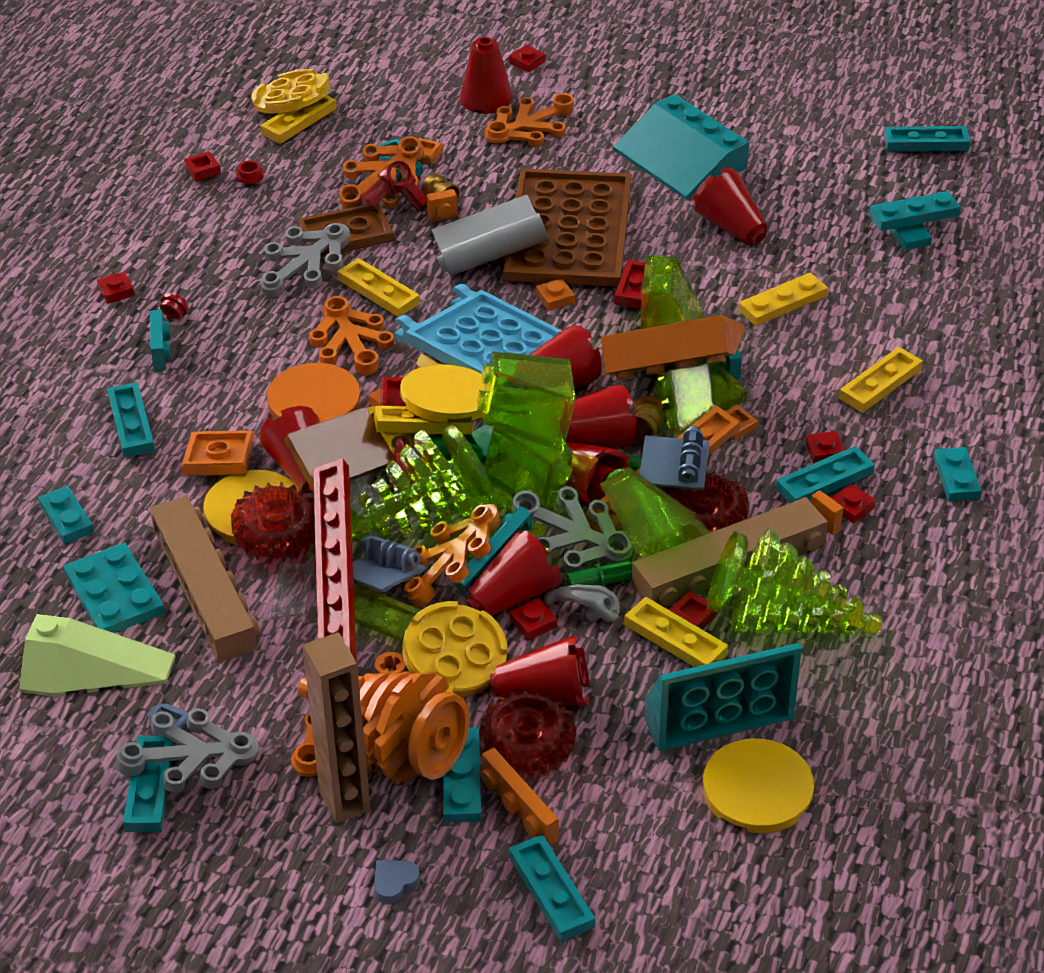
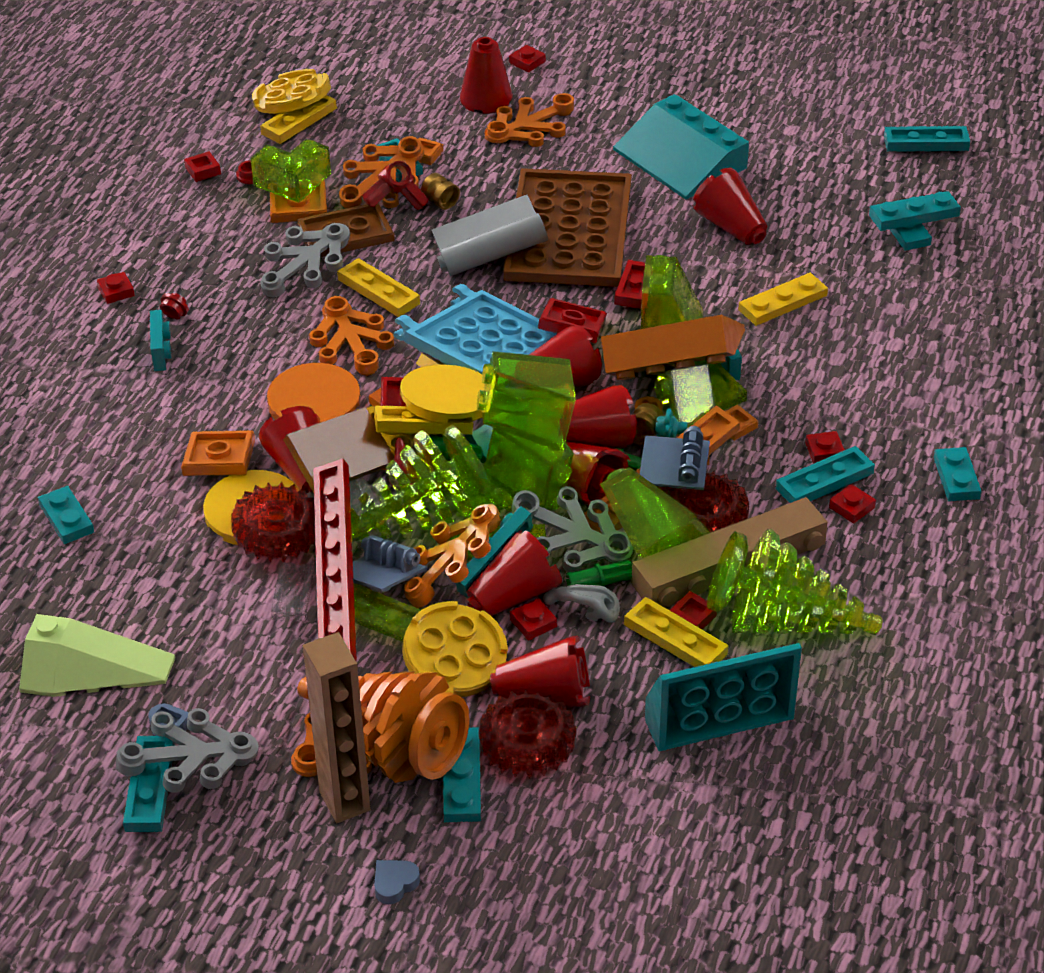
teal plate [63,542,165,633] -> none
teal plate [107,382,155,458] -> none
medium nougat brick [150,496,260,662] -> none
orange bush [374,652,407,674] -> none
orange plate [426,189,458,222] -> none
orange plate [480,747,559,846] -> none
teal plate [509,834,595,942] -> none
orange plate [536,279,575,311] -> none
yellow tile [702,738,814,834] -> none
orange tile [811,490,843,535] -> none
yellow plate [839,347,923,413] -> none
none -> clear neon green brick [251,139,331,202]
none -> orange tile [269,179,327,223]
none -> red plate [538,298,607,343]
none -> teal plant [655,408,688,438]

